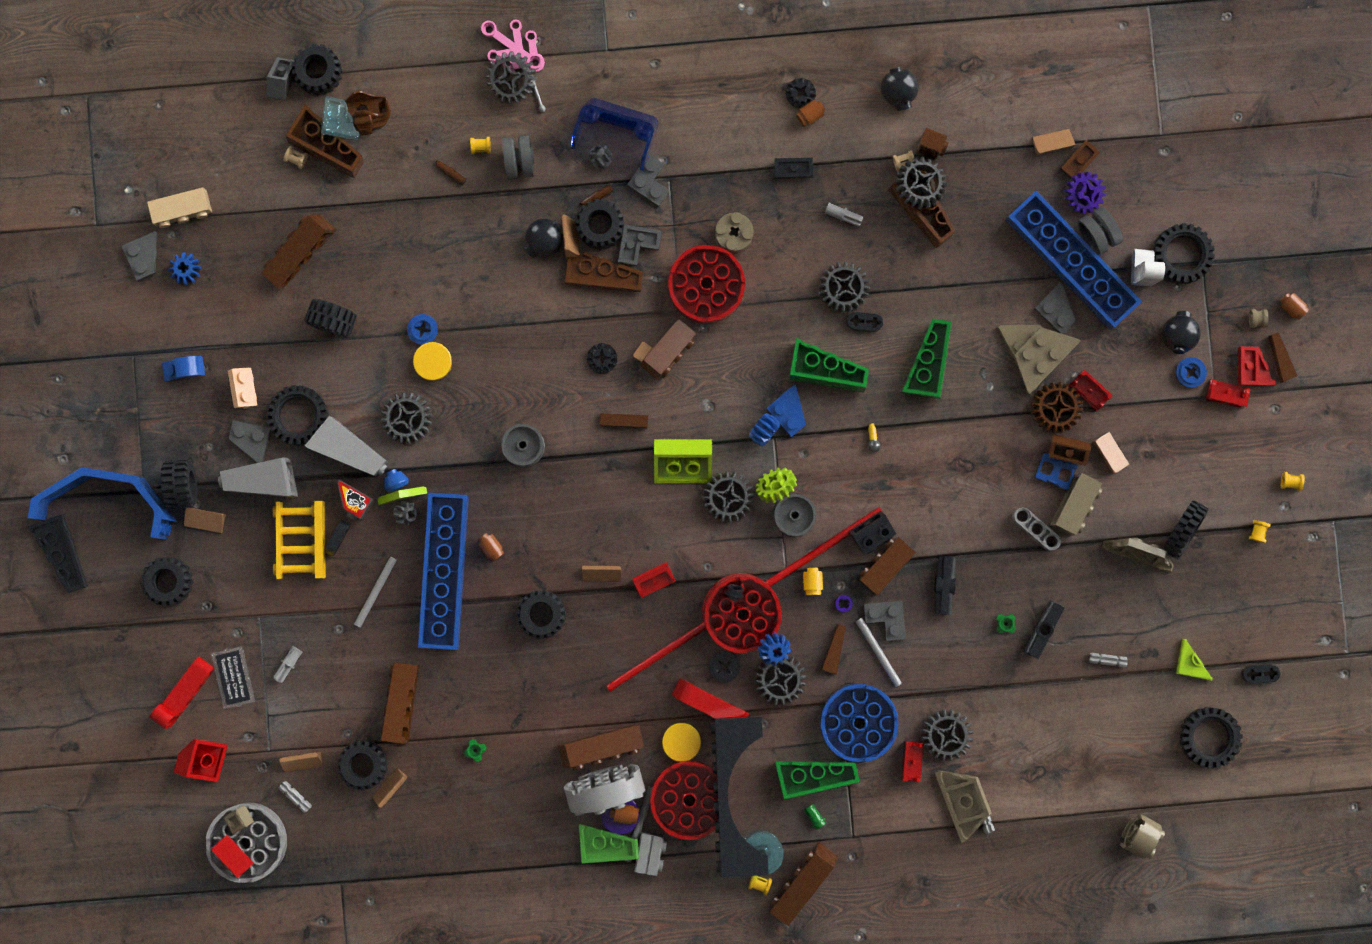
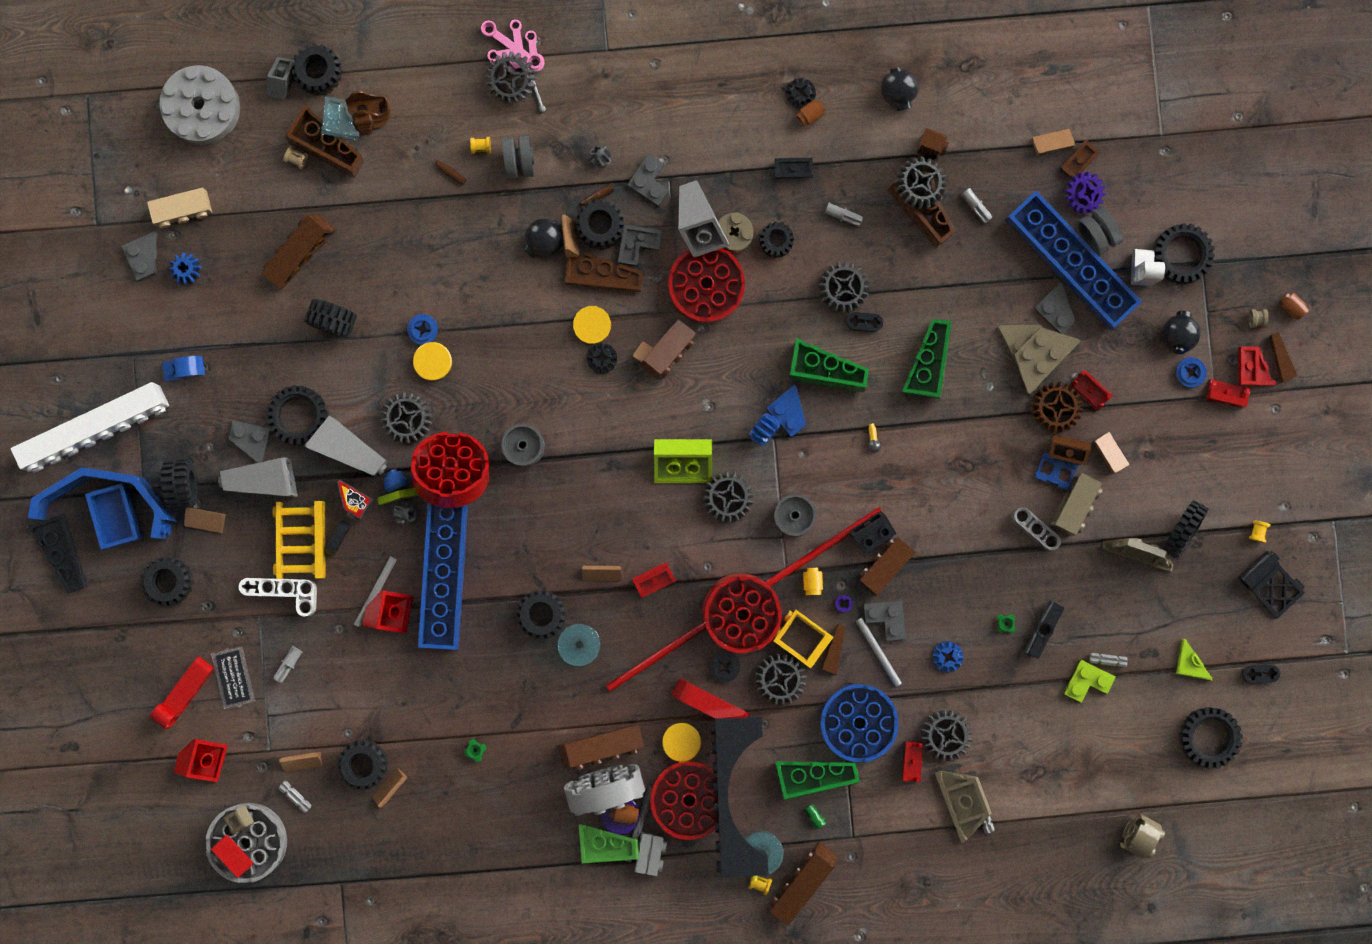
light nougat bracket [228,368,257,409] -> none
reddish brown wedge [381,662,419,744] -> none
dark orange brick [477,533,504,562] -> none
clear blue windscreen [571,98,658,171] -> none
reddish brown piece [600,413,648,428] -> none
black plate [725,584,744,601] -> none
lime gear [755,467,797,503] -> none
blue gear [758,632,791,666] -> none
tan bush [893,150,914,172] -> none
black piece [934,556,956,615] -> none
yellow bush [1281,472,1305,491] -> none
none -> white brick [10,382,170,473]
none -> blue piece [85,483,143,550]
none -> light grey brick [160,65,240,145]
none -> white beam [239,578,317,616]
none -> red slope [362,590,414,634]
none -> red brick [411,432,489,508]
none -> clear light blue wheel [558,624,601,666]
none -> yellow tile [573,306,611,344]
none -> light grey slope [678,180,729,257]
none -> black tyre [759,221,794,258]
none -> yellow window [773,610,833,668]
none -> blue gear [933,642,964,672]
none -> light grey axle [960,188,992,224]
none -> lime plate [1064,660,1116,703]
none -> black piece [1238,551,1305,619]

